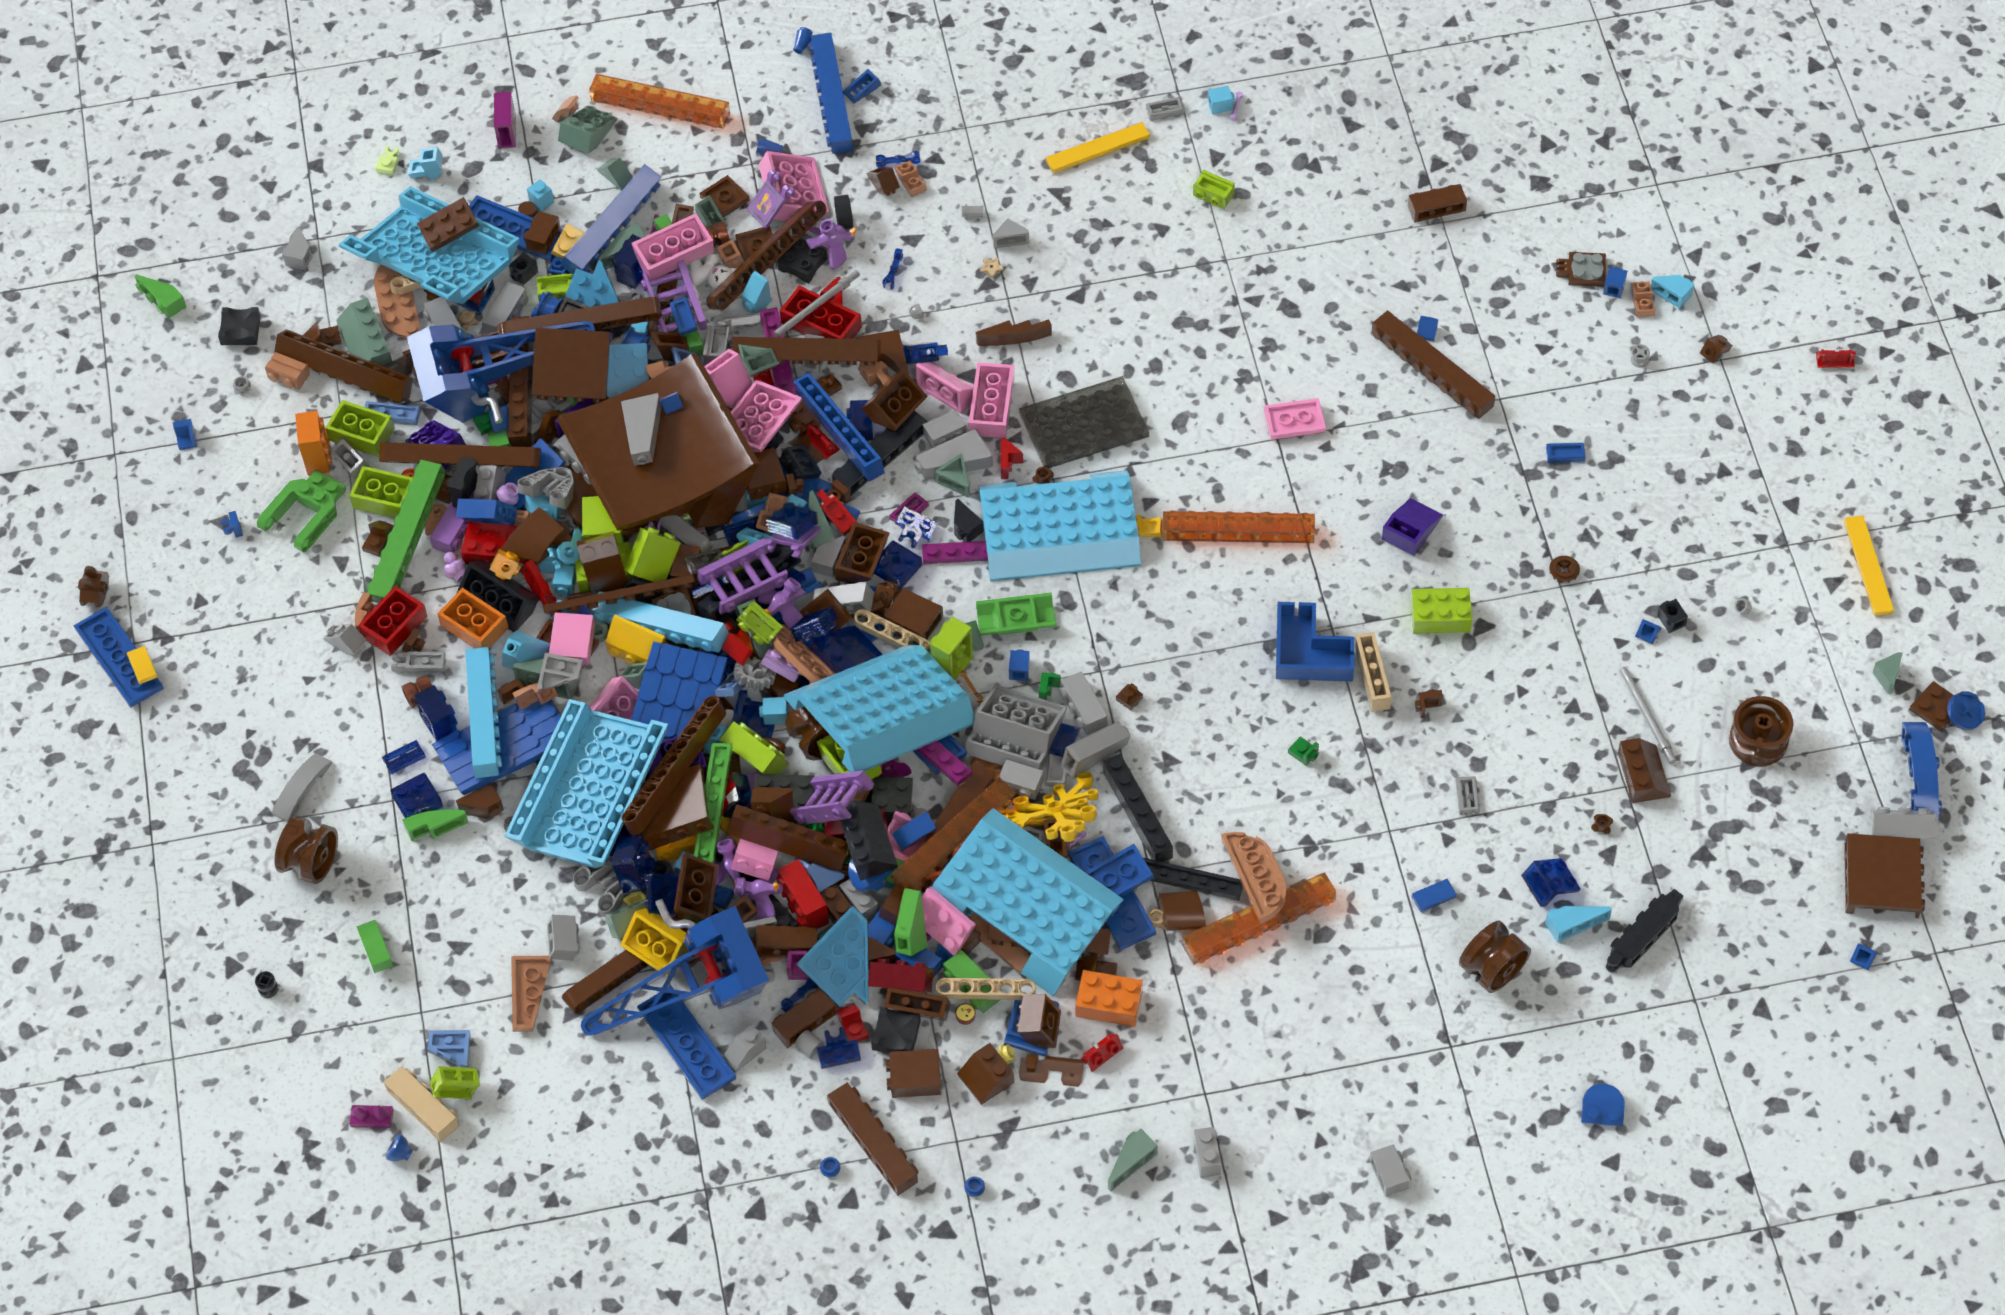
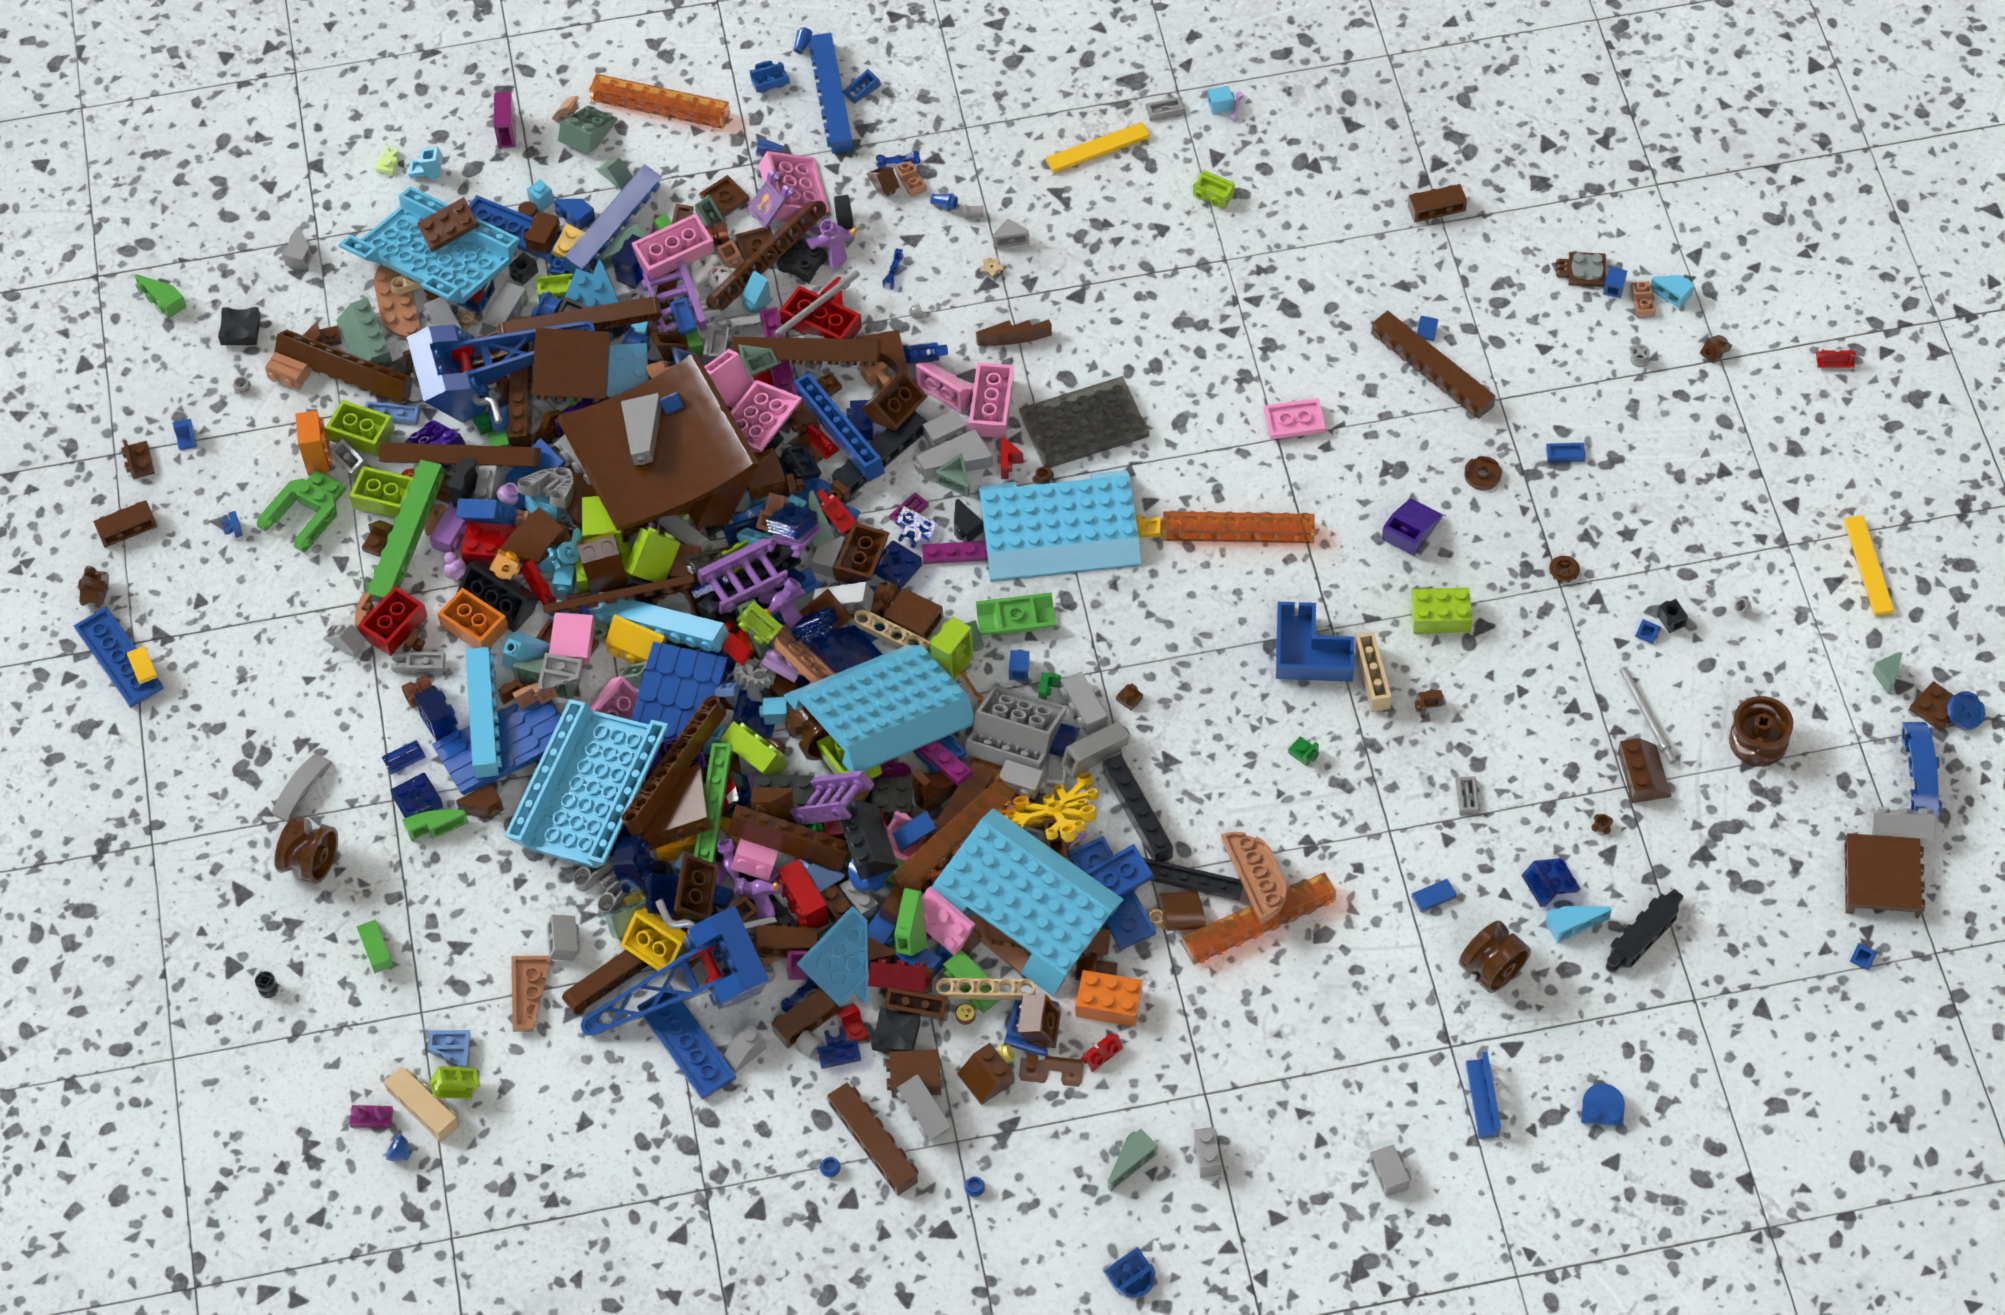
none -> reddish brown brick [93,500,157,548]
none -> reddish brown bracket [121,440,155,479]
none -> blue slope [554,198,596,230]
none -> blue slope [750,60,790,93]
none -> light grey brick [896,1074,952,1141]
none -> reddish brown arch [912,769,958,814]
none -> blue cone [930,193,958,211]
none -> blue slope [1103,1247,1155,1298]
none -> reddish brown tile [1464,456,1502,490]
none -> blue fence [1465,1051,1501,1139]

